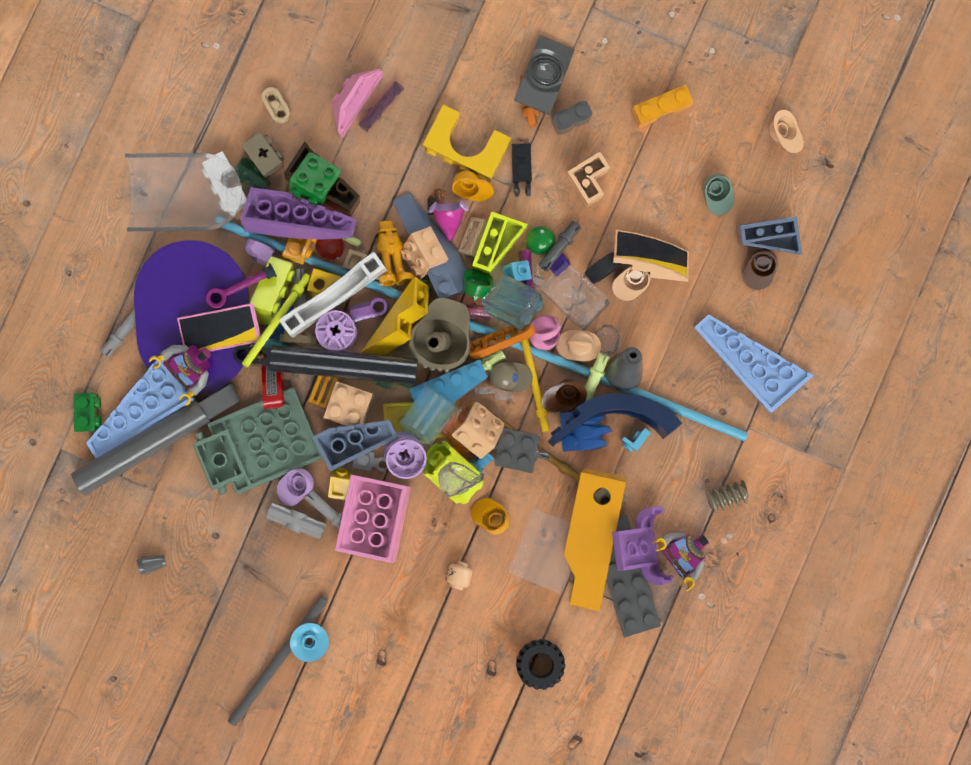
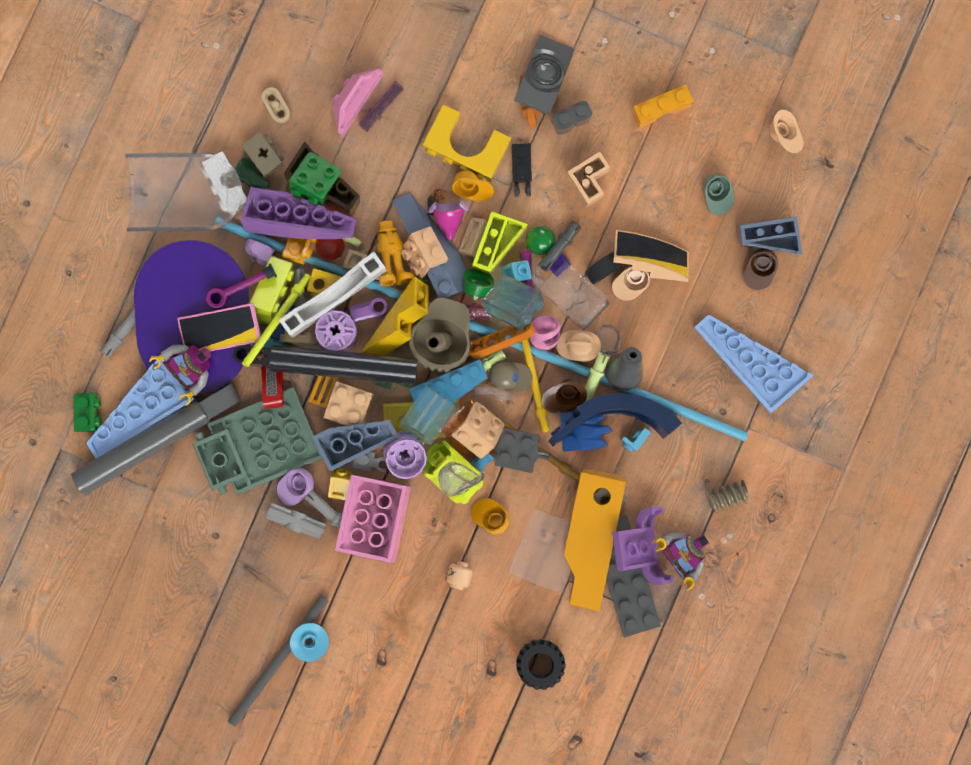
dark grey cone [137,555,166,575] -> none

